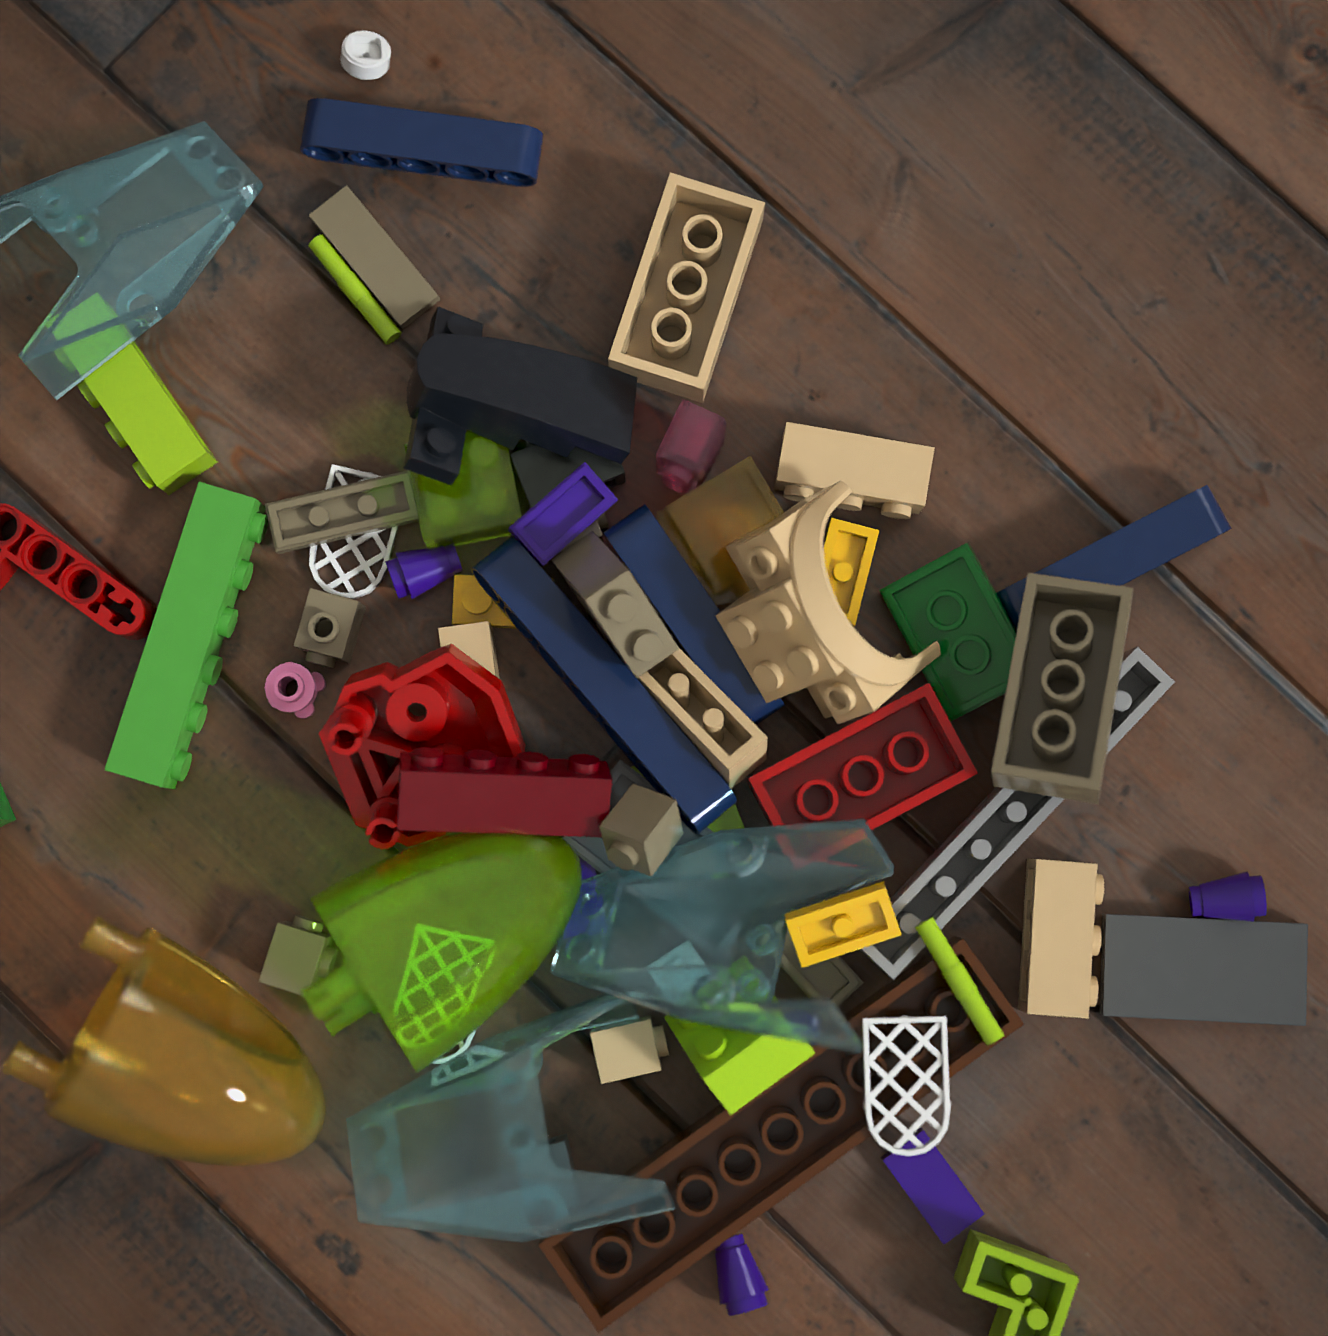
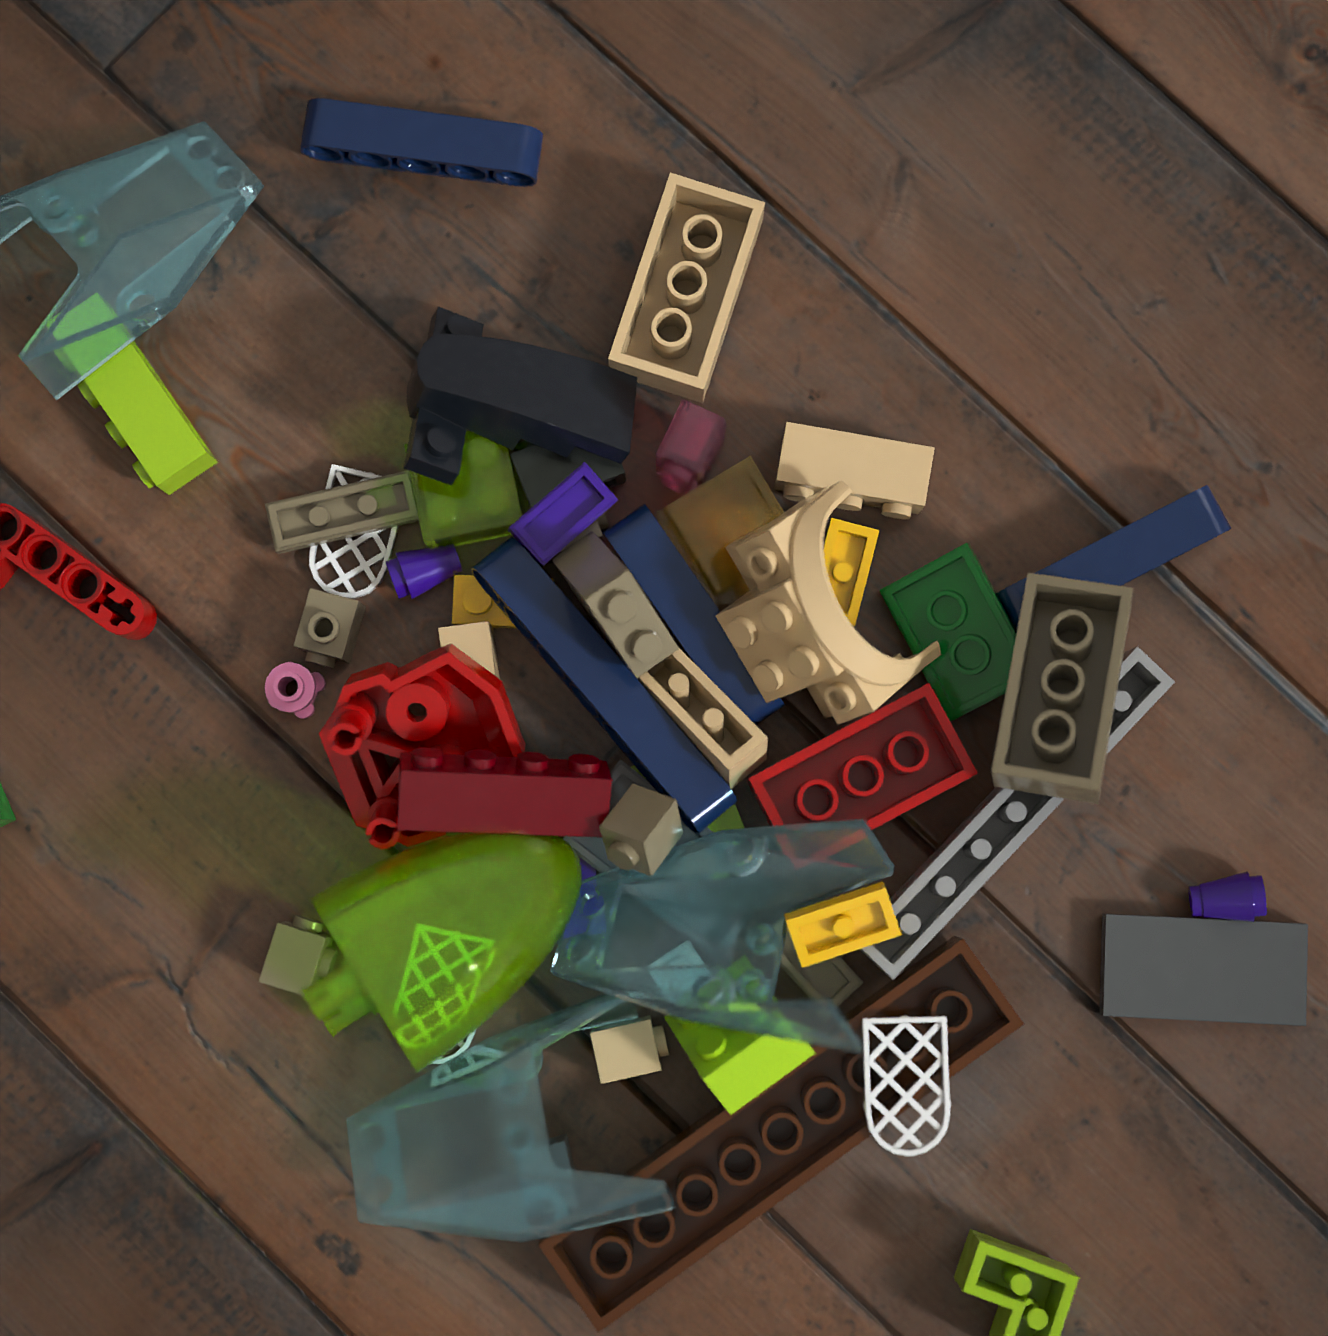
clear yellow windscreen [1,916,326,1166] -> none
bright green brick [104,482,268,789] -> none
lime piece [308,234,401,345] -> none
dark tan tile [309,185,440,330] -> none
white tile [341,31,391,80] -> none
dark purple cone [715,1233,769,1316] -> none
dark purple tile [881,1127,985,1245] -> none
lime piece [915,917,1004,1045] -> none
tan brick [1018,859,1104,1019] -> none

